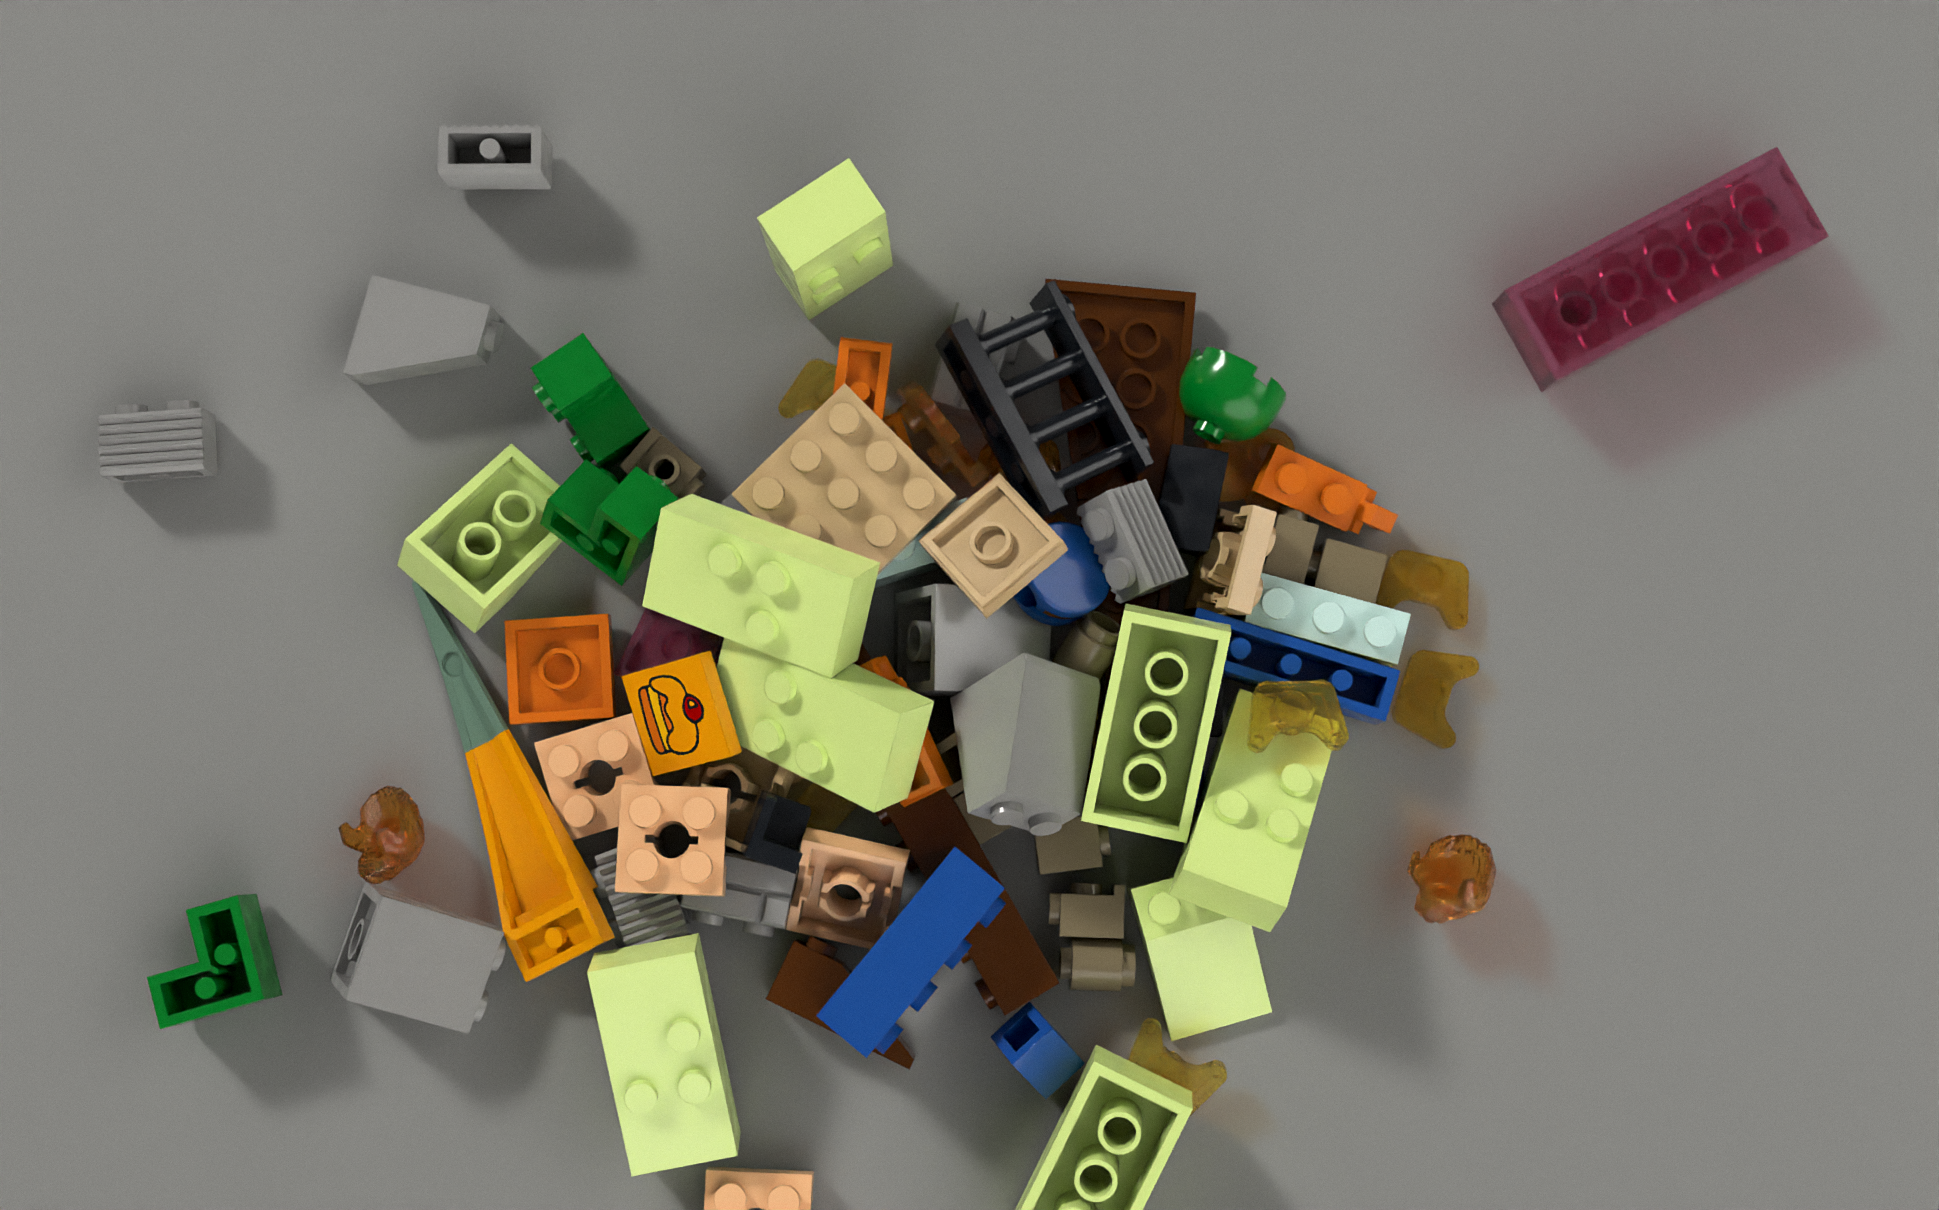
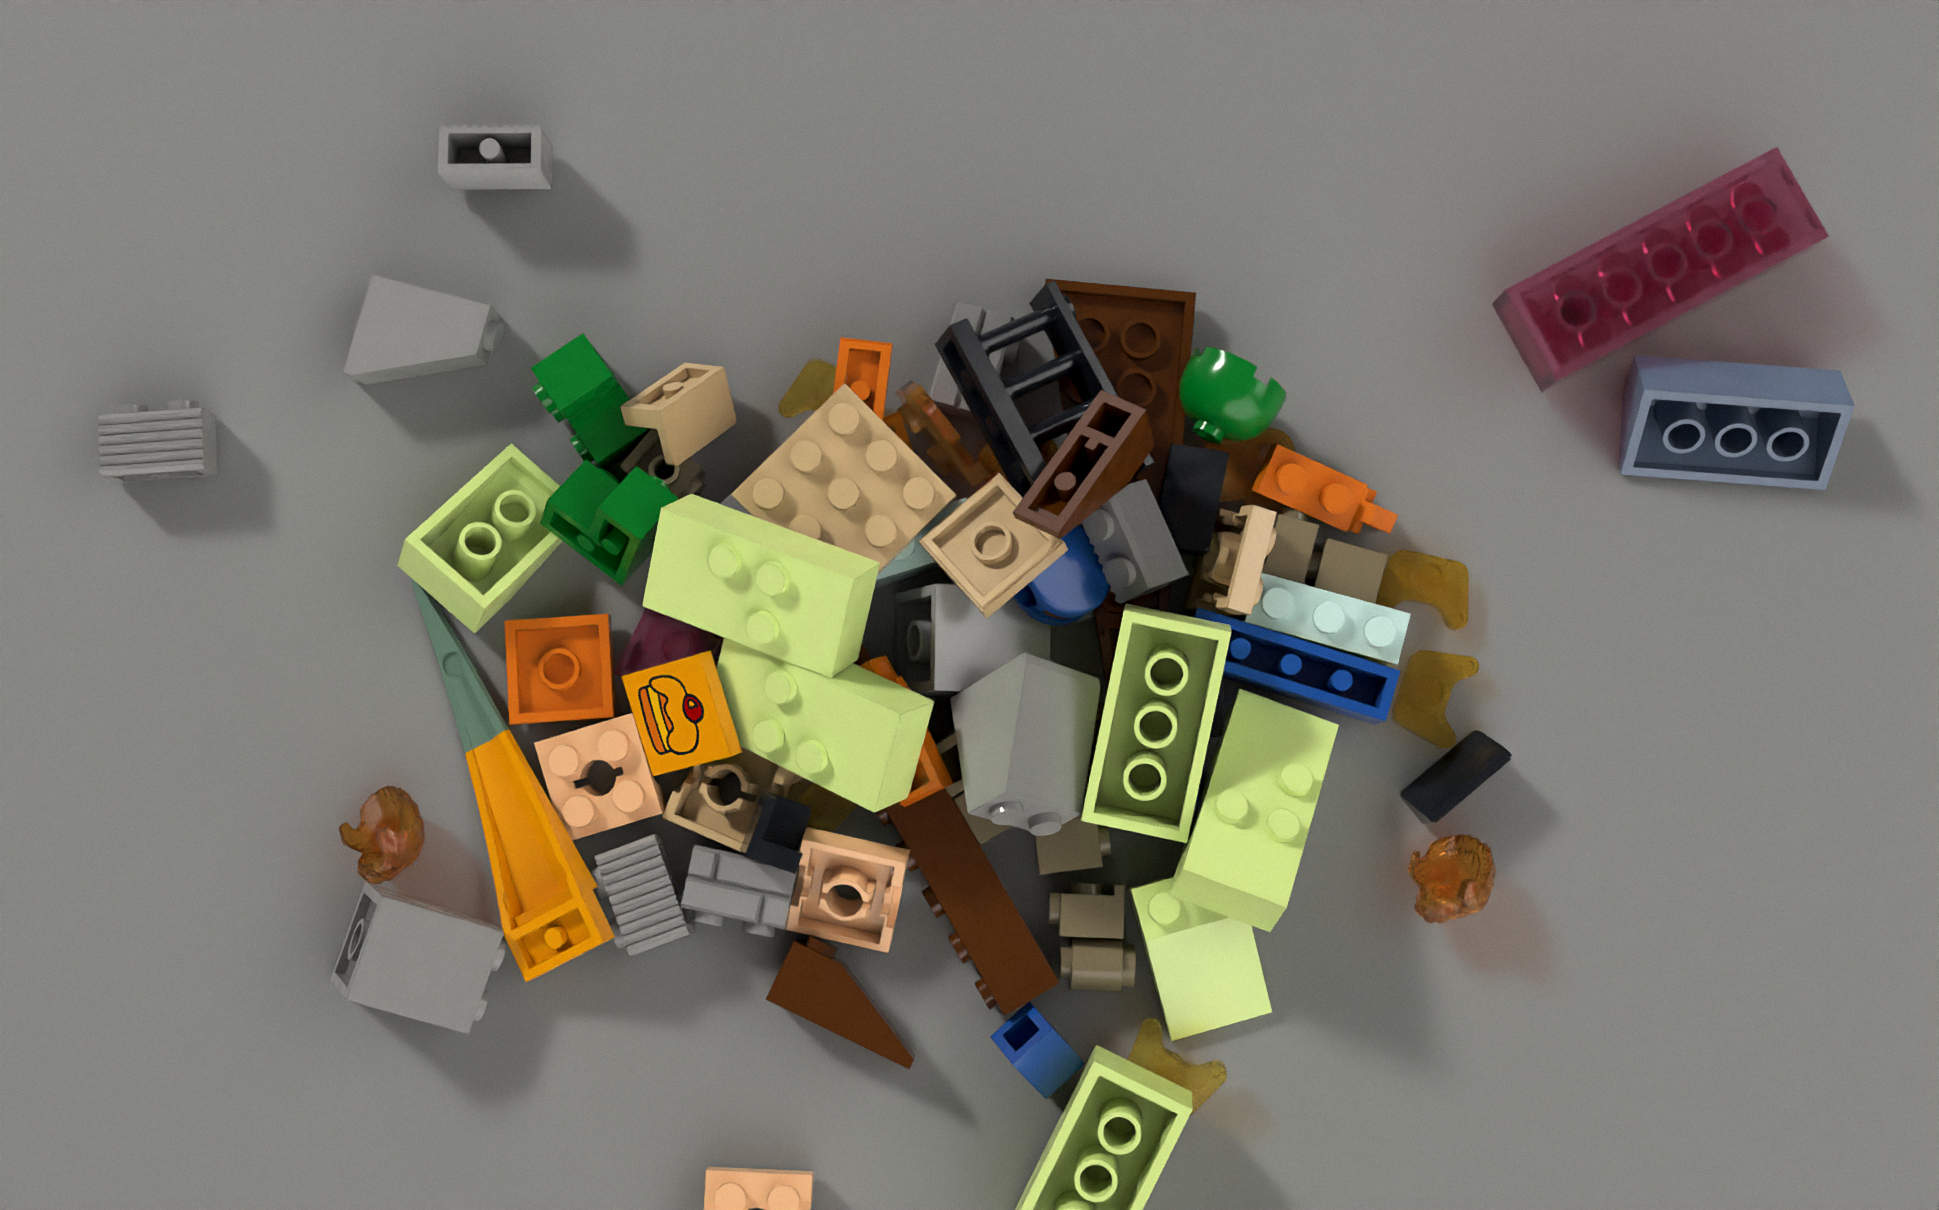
green brick [147,894,283,1029] -> none
yellowish green brick [587,933,741,1177] -> none
light nougat brick [615,784,731,897] -> none
yellowish green brick [757,158,893,320] -> none
blue brick [816,847,1006,1058] -> none
dark tan brick [1052,611,1120,682] -> none
clear yellow piece [1247,680,1349,753] -> none
none -> tan panel [620,363,737,466]
none -> reddish brown slope [1013,390,1155,539]
none -> black slope [1400,730,1512,824]
none -> sand blue slope [1619,355,1855,490]

